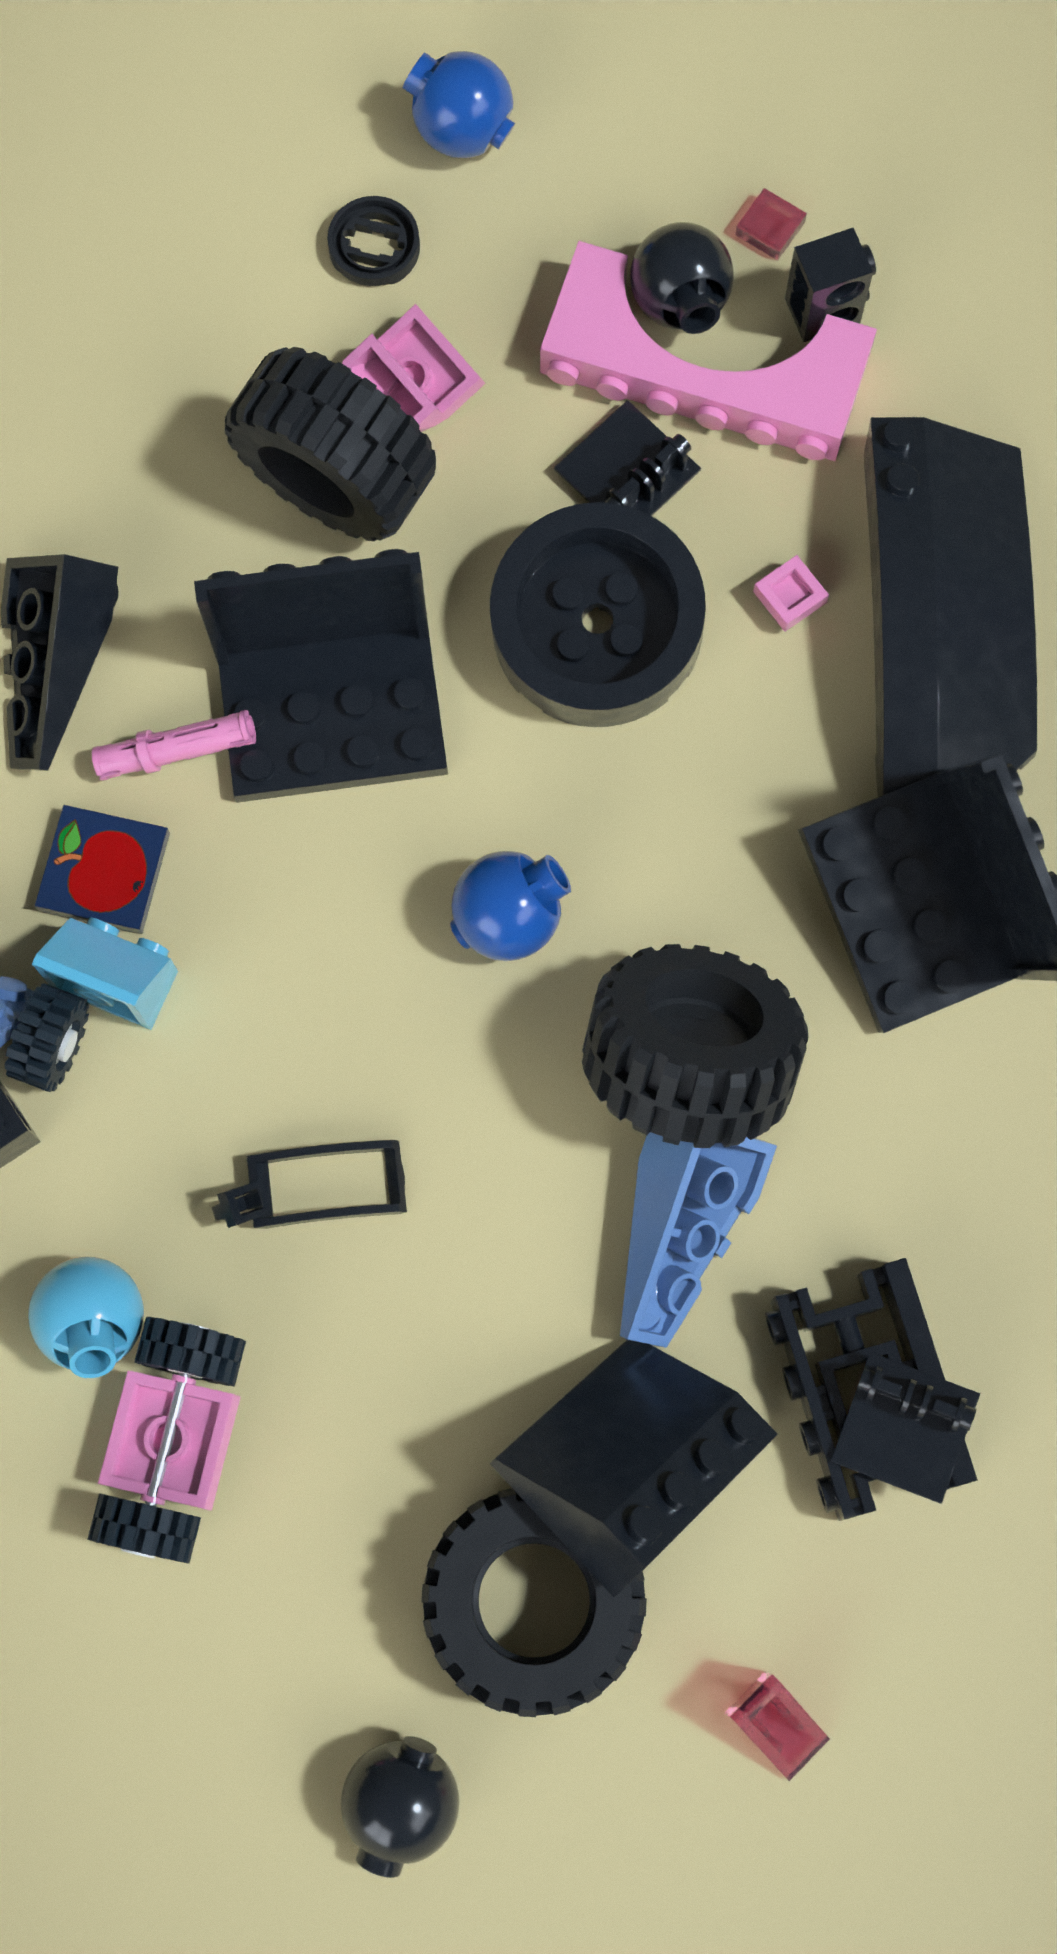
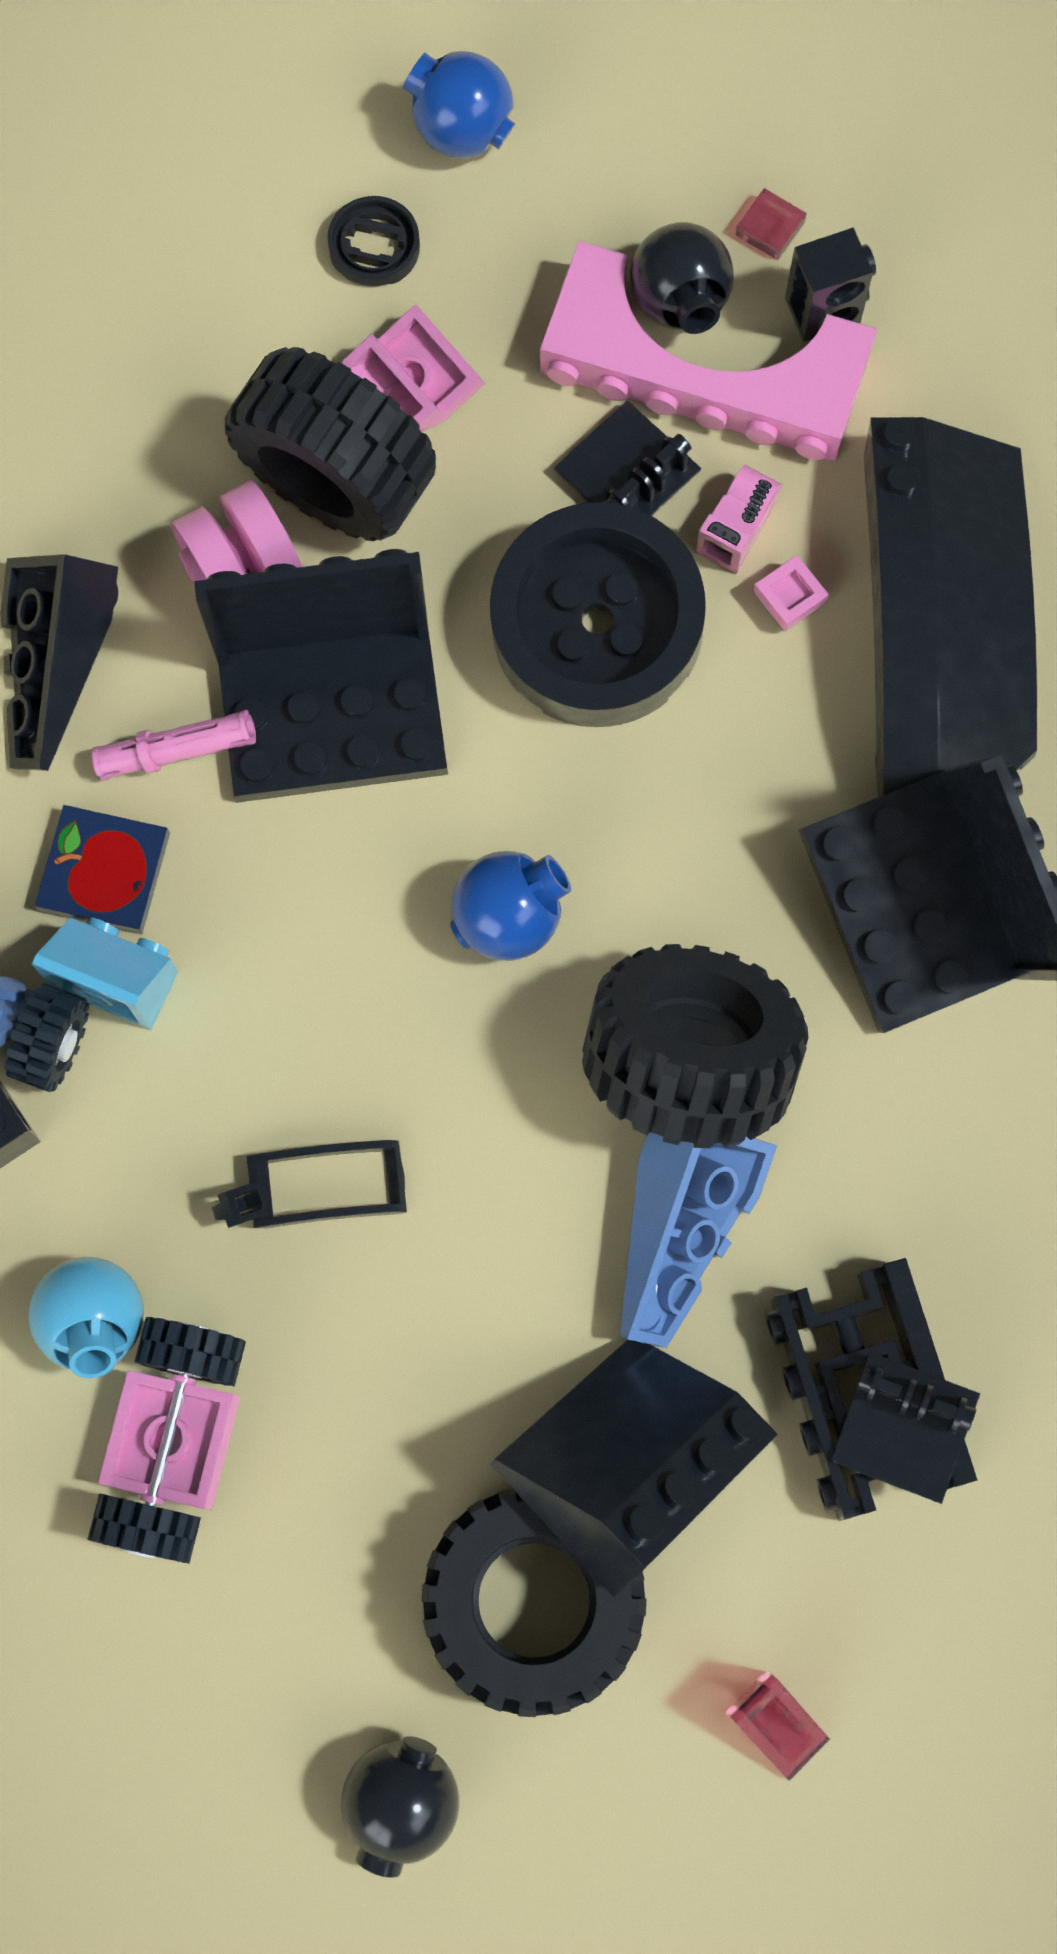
none -> bright pink wheel [170,479,302,585]
none -> bright pink leg [696,465,782,574]

